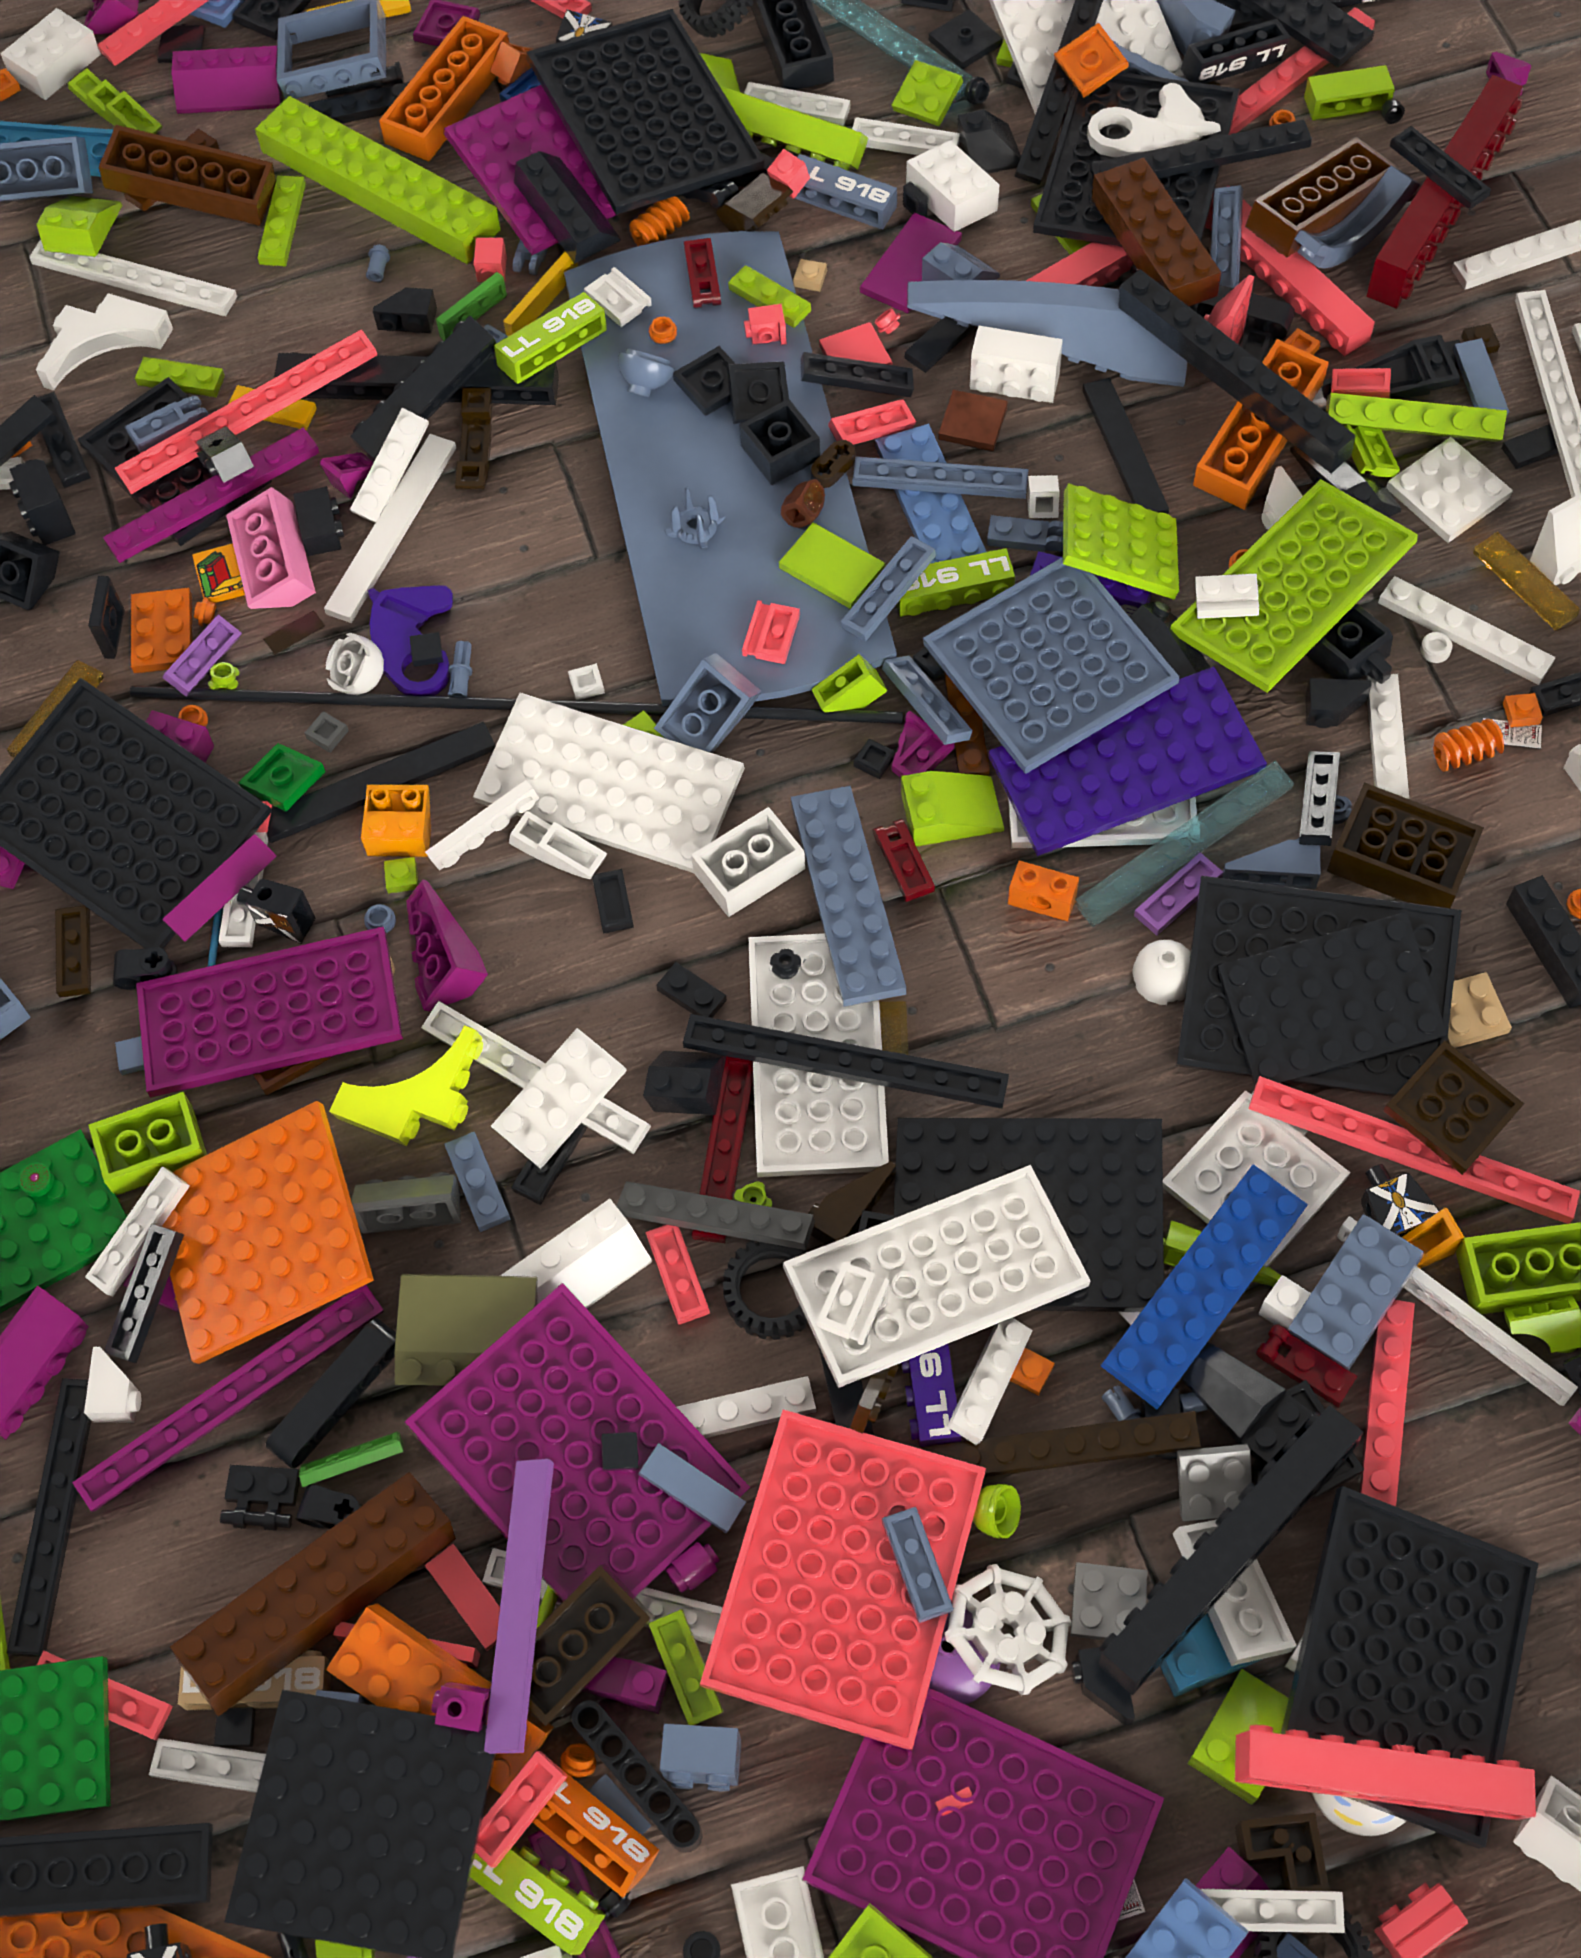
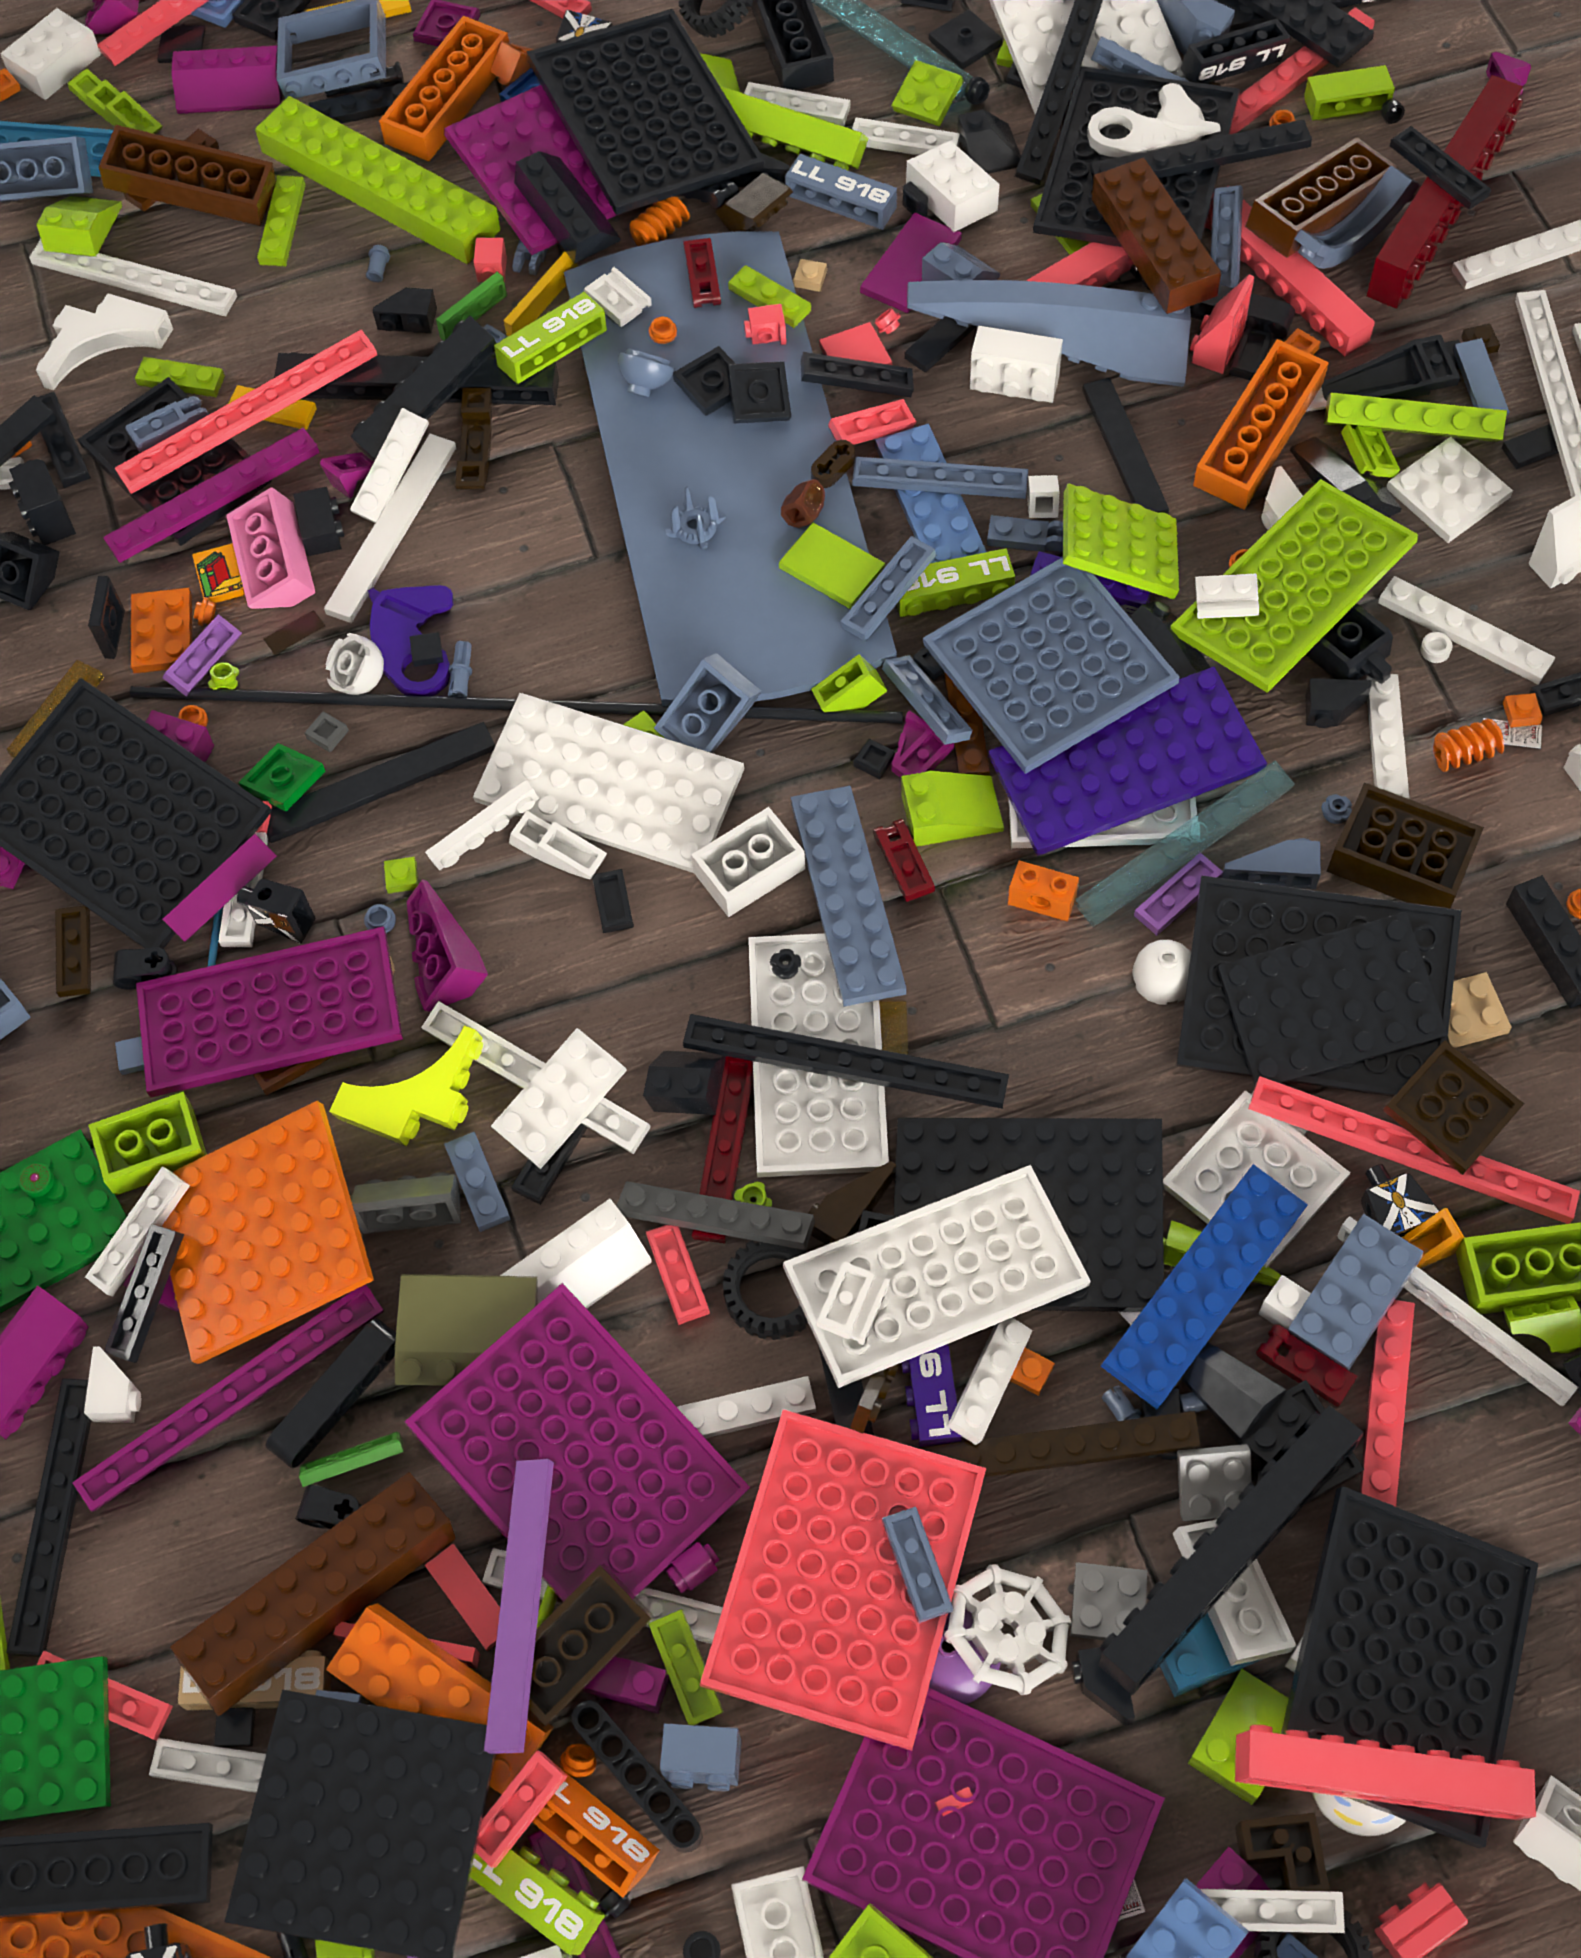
brick [196,426,254,483] -> none
black plate [220,1465,300,1531] -> none
light orange slope [361,785,431,857] -> none
magenta brick [432,1682,491,1732] -> none
white tile [568,664,605,701] -> none
sand blue sticker [588,1773,651,1835] -> none
black tile [601,1432,639,1471] -> none
sand blue tile [638,1443,746,1533] -> none
black plate [656,962,727,1018] -> none
black brick [739,399,820,485] -> none
coral plate [742,600,800,664] -> none
coral brick [767,149,810,199] -> none
copper tile [938,390,1008,451] -> none
lime helmet [973,1484,1021,1539] -> none
orange tile [1054,23,1129,98] -> none
black brick [1118,269,1356,474] -> none
tile [1299,751,1340,846] -> none
coral tile [1331,368,1391,398] -> none
clear yellow plate [1473,531,1580,631] -> none

